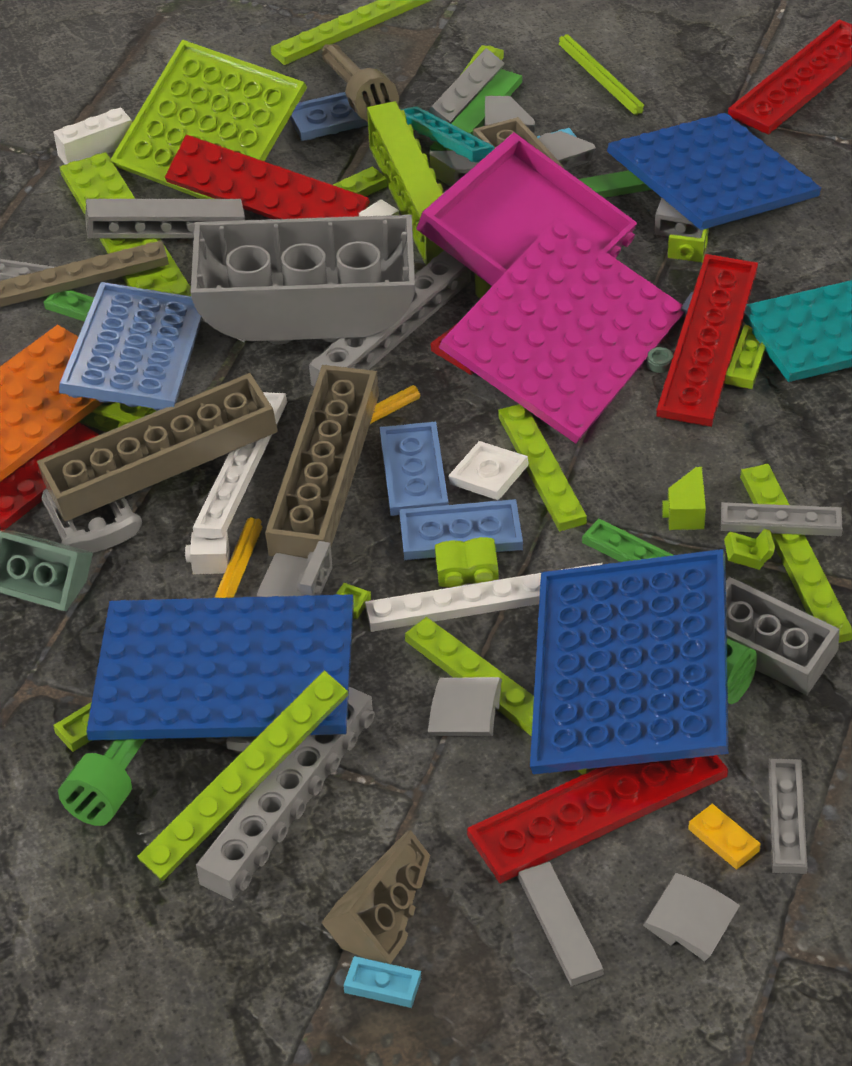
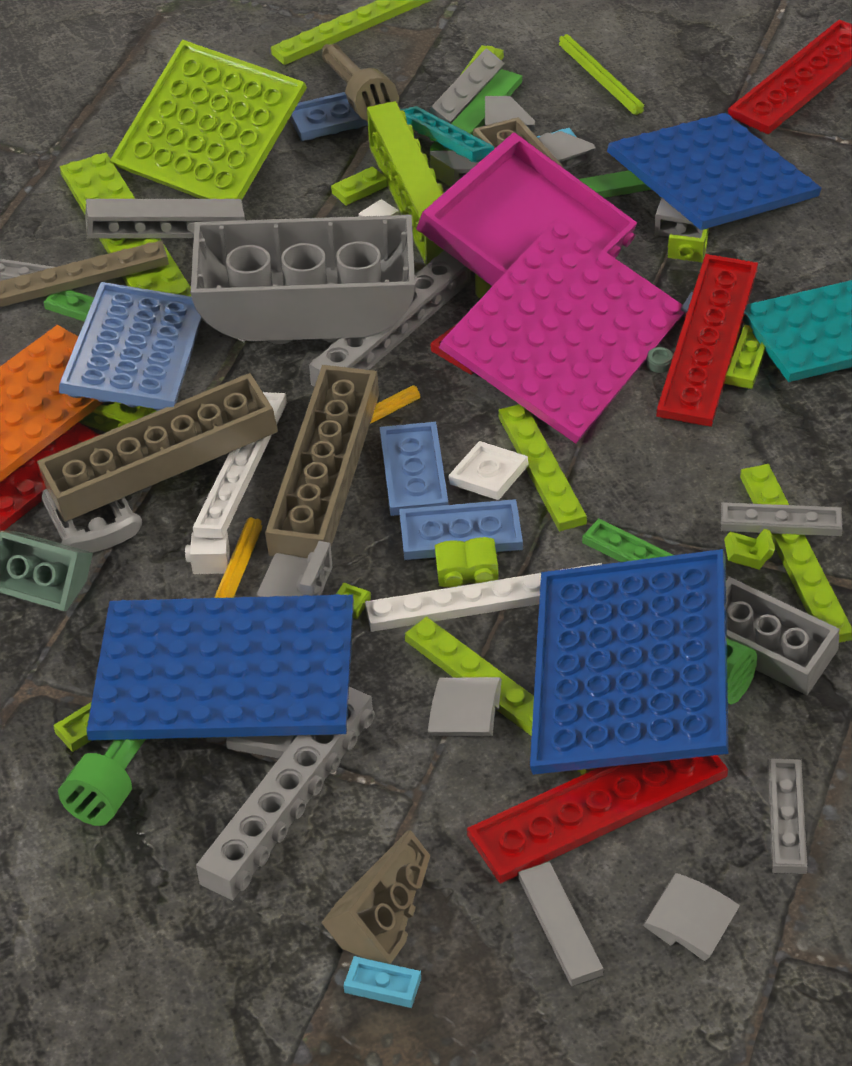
white brick [53,107,132,165] -> none
lime plate [137,670,349,882] -> none
red plate [165,134,370,219] -> none
lime slope [662,467,706,530] -> none
yellow plate [688,804,761,870] -> none

